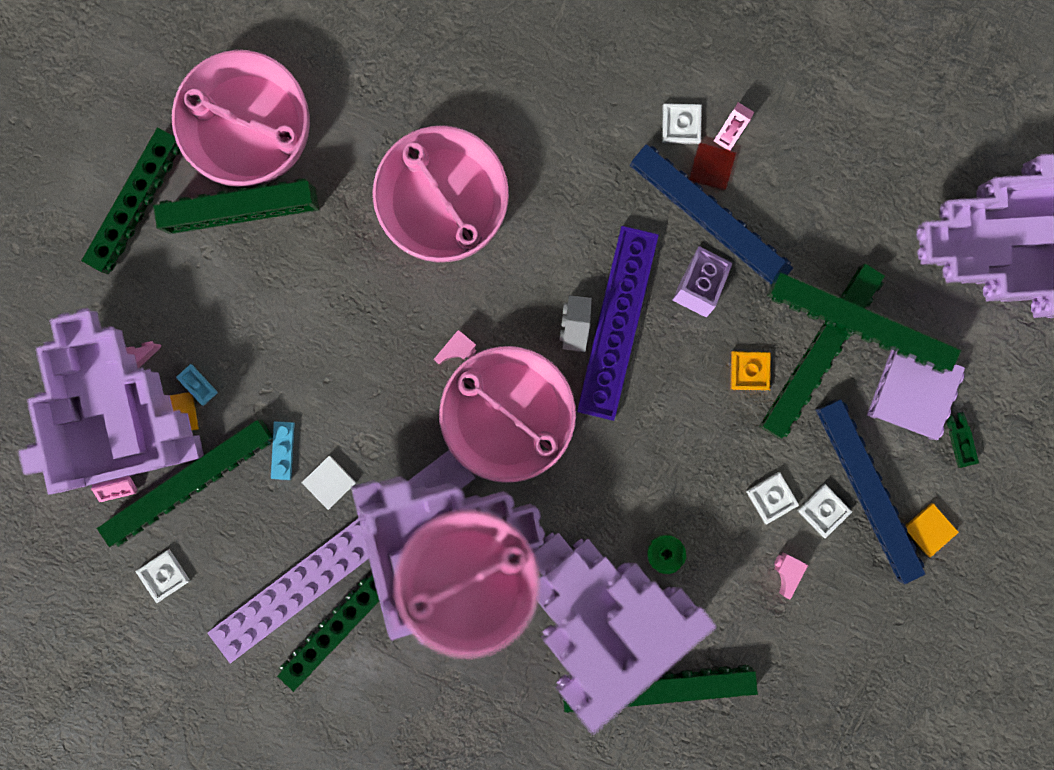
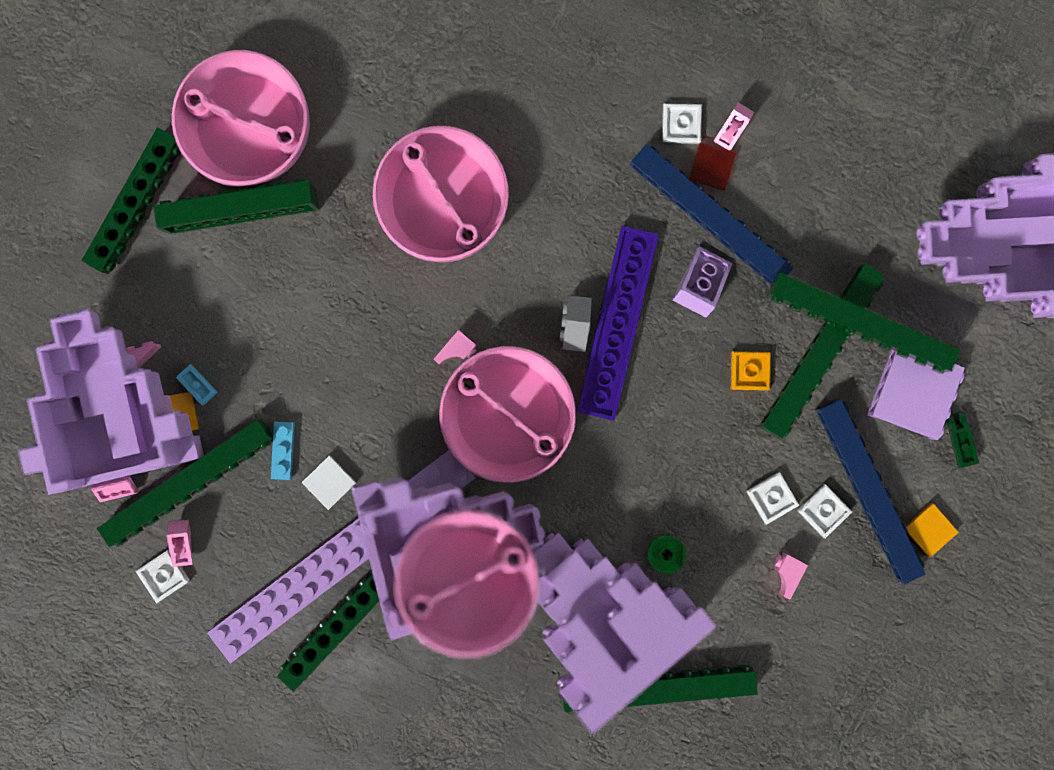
none -> bright pink arch [167,520,193,567]

